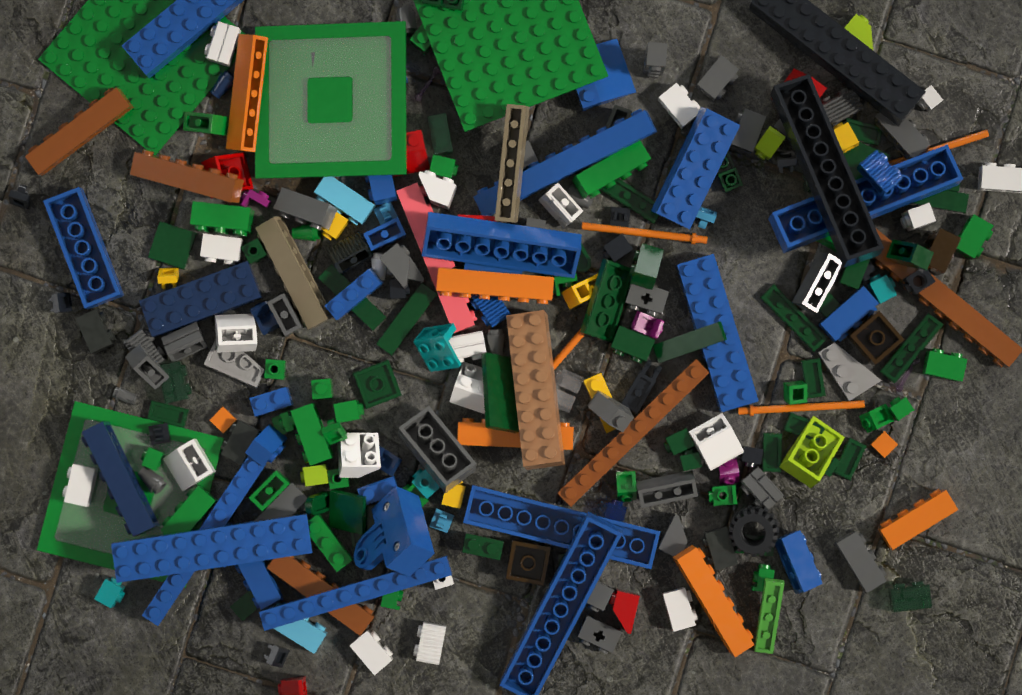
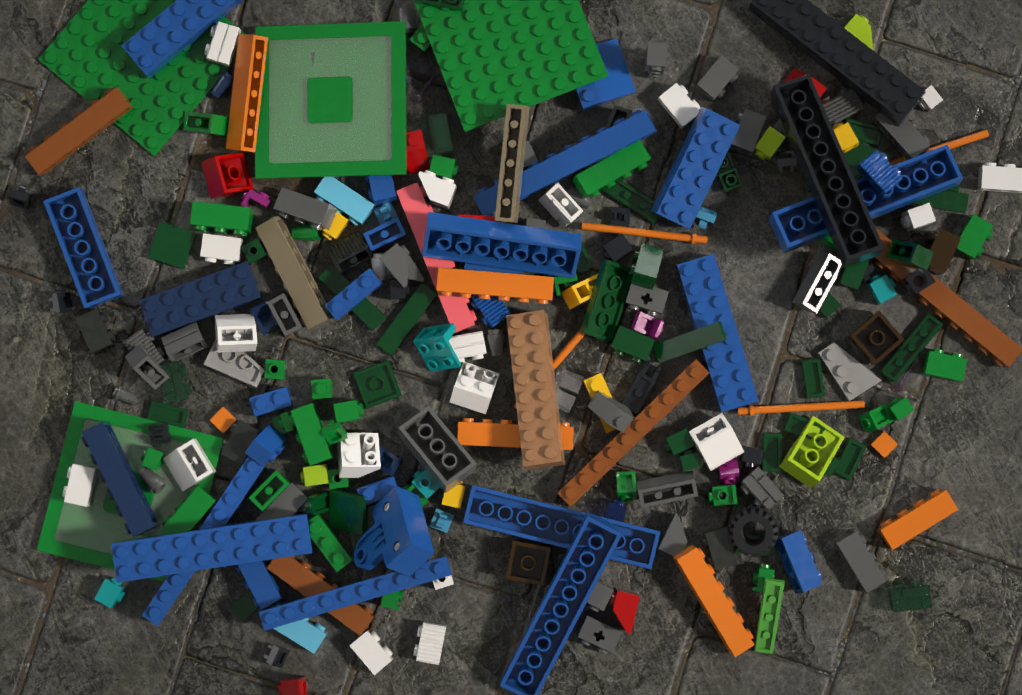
dark orange brick [130,149,244,203] -> none
yellow tile [157,268,179,290] -> none
dark green brick [462,532,504,560] -> none
dark green tile [481,352,519,433] -> none
white brick [662,587,698,632] -> none
dark green tile [760,284,828,352] -> none
green plate [783,380,807,405] -> none
blue brick [818,286,879,342] -> none

